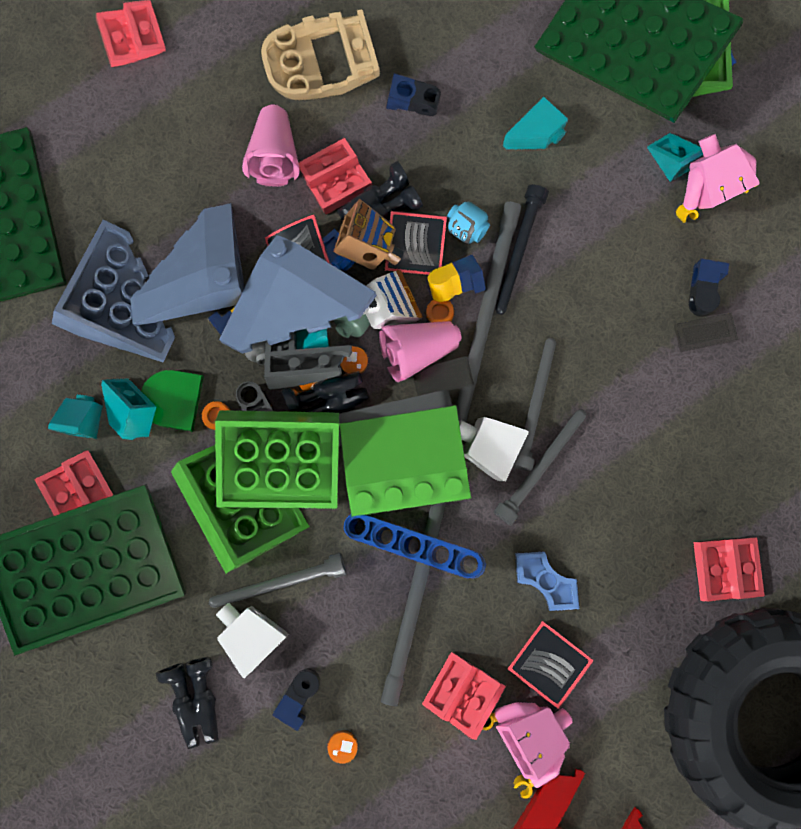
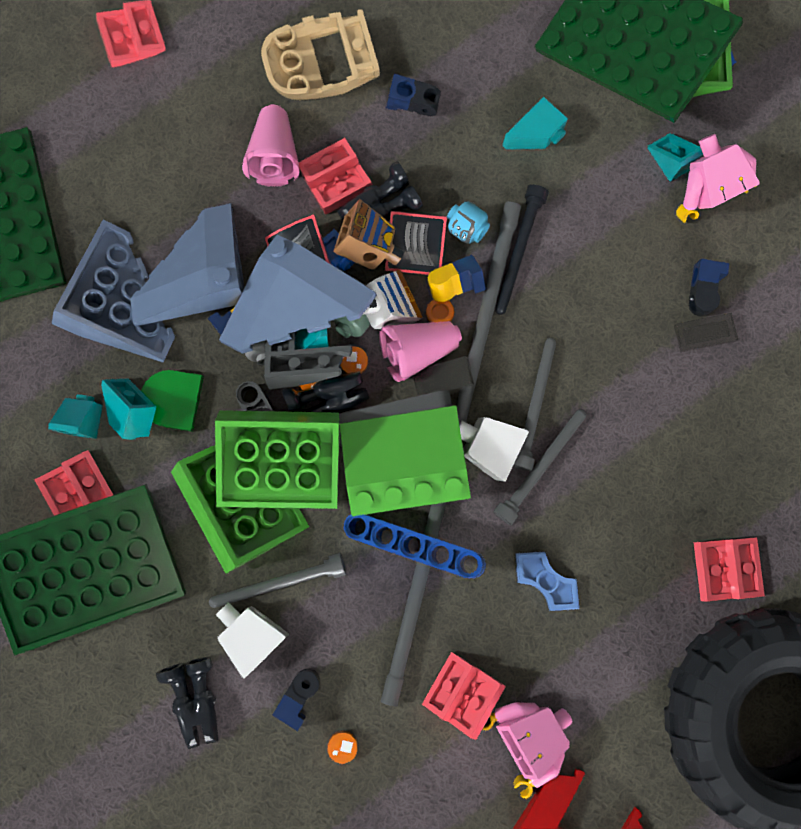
orange tile [202,401,231,430] -> none
slope [508,621,594,709] -> none

